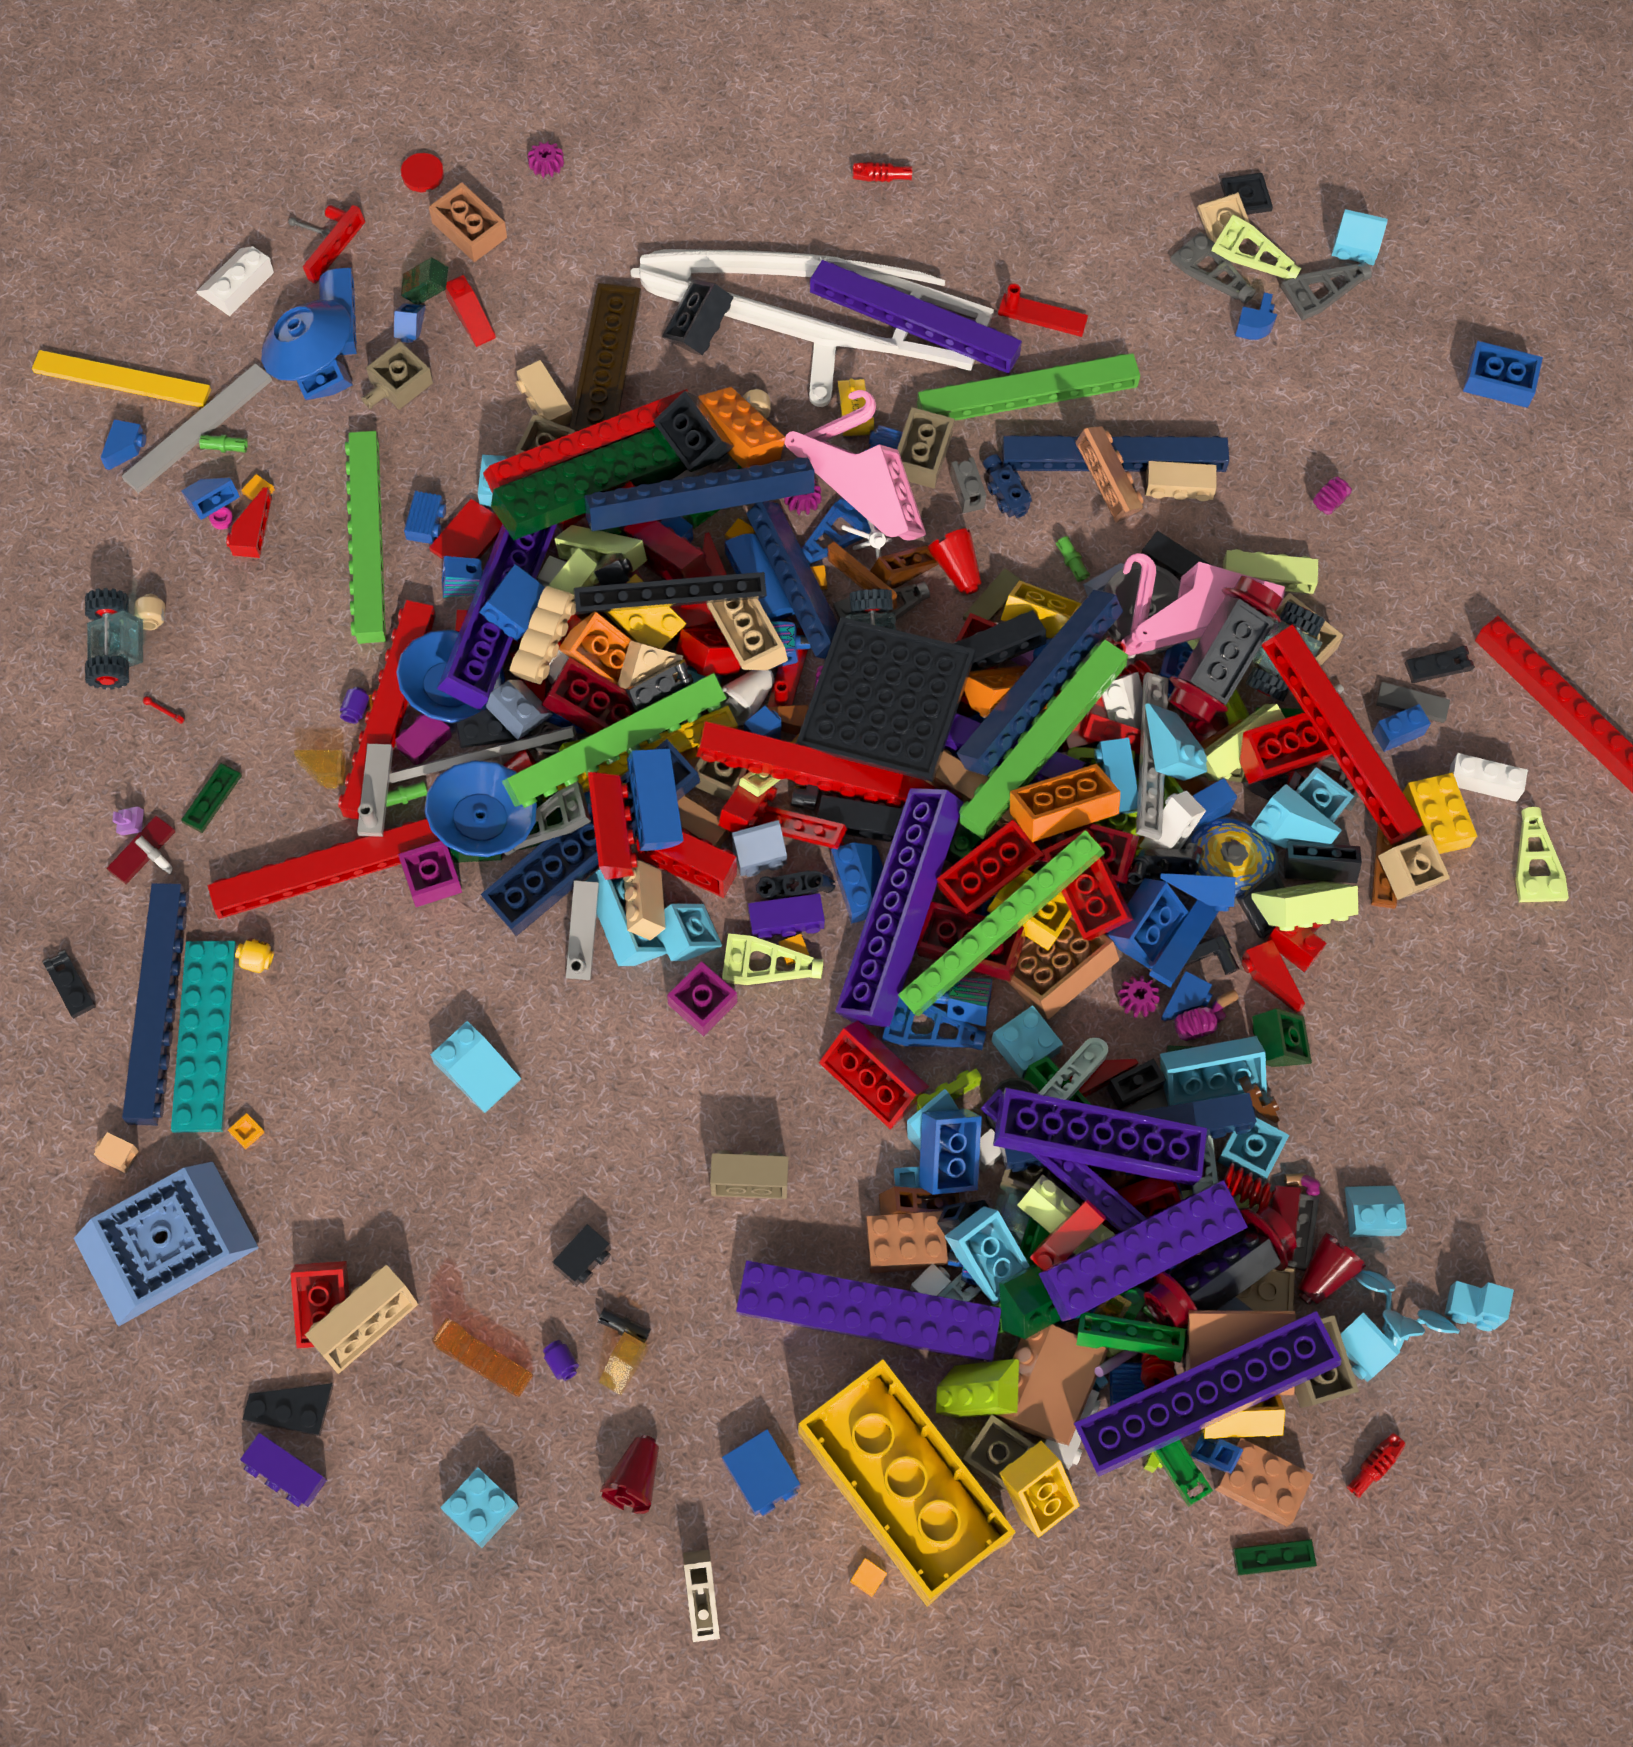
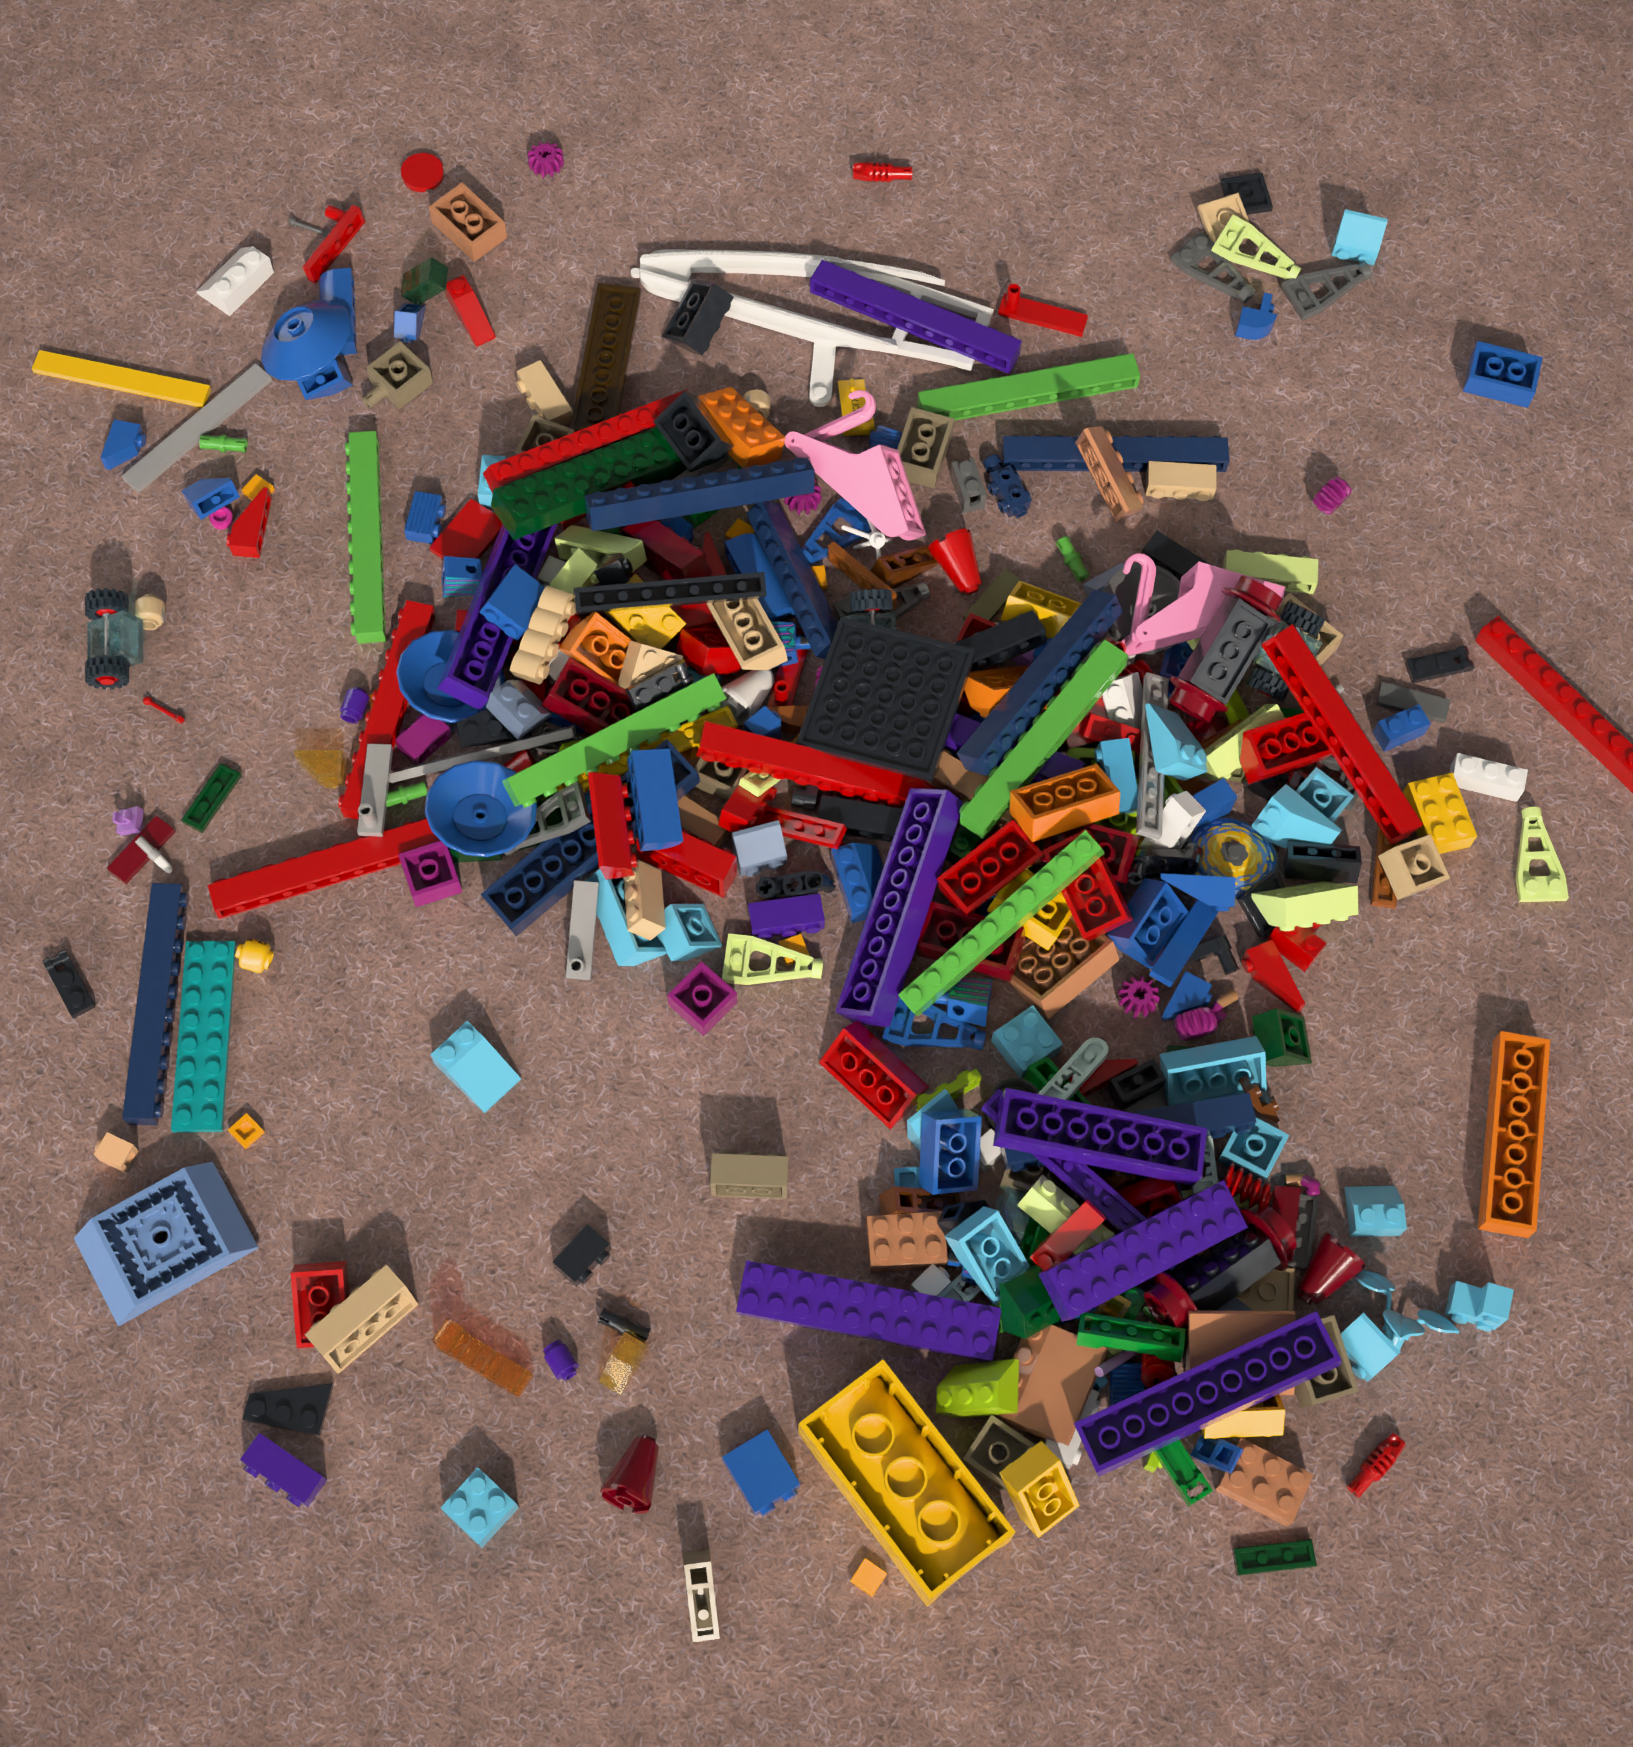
none -> orange brick [1478,1031,1550,1238]

